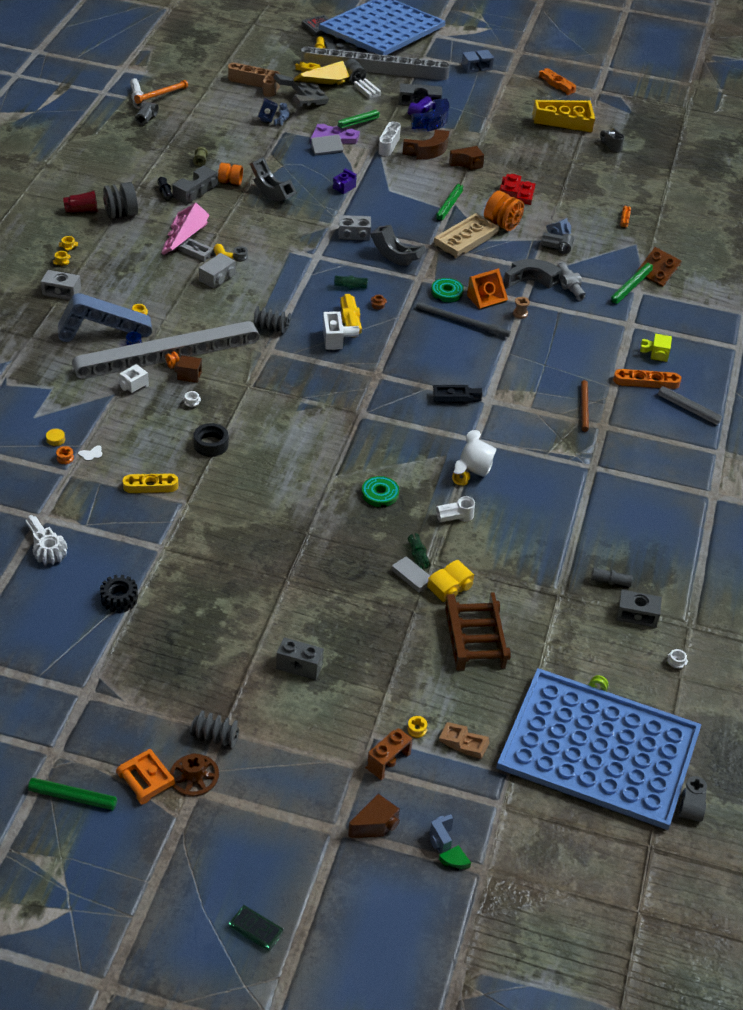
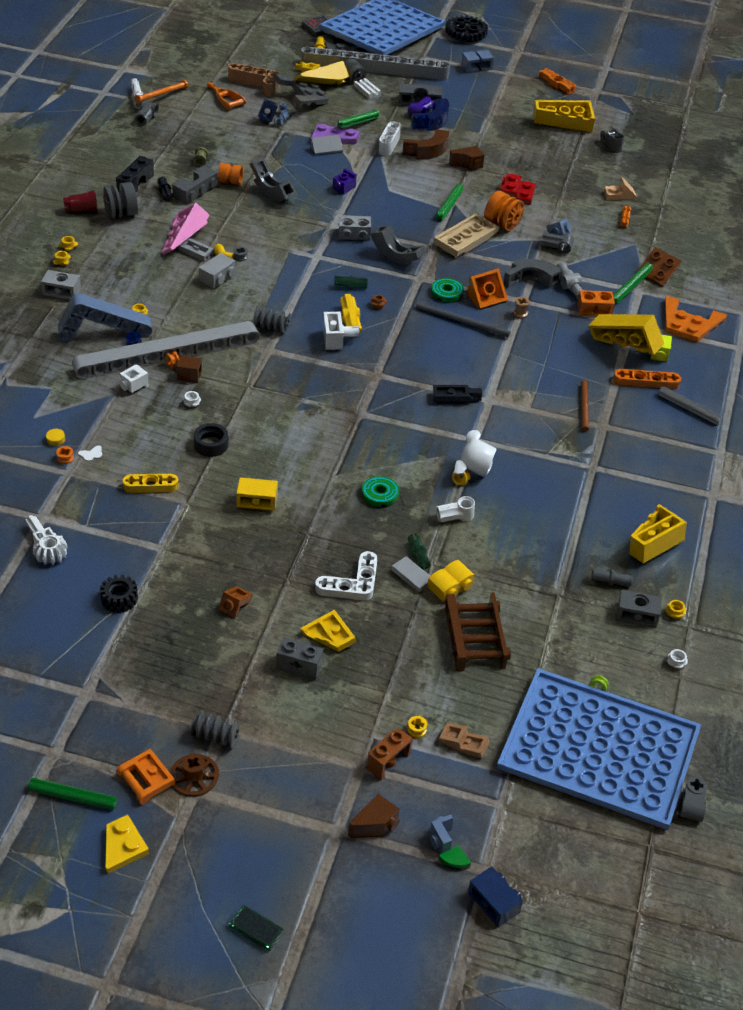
none -> yellow wing [106,814,149,874]
none -> black arch [116,156,154,192]
none -> orange piece [207,82,246,110]
none -> dark orange bracket [219,586,253,618]
none -> yellow brick [237,477,278,511]
none -> yellow wing [300,609,356,652]
none -> white beam [315,551,377,600]
none -> black gear [445,15,488,42]
none -> dark blue brick [468,866,523,928]
none -> orange brick [577,290,615,316]
none -> yellow wedge [588,314,664,355]
none -> light nougat slope [604,177,637,200]
none -> yellow wedge [629,504,687,563]
none -> orange wing [664,296,727,342]
none -> yellow plate [665,600,686,619]

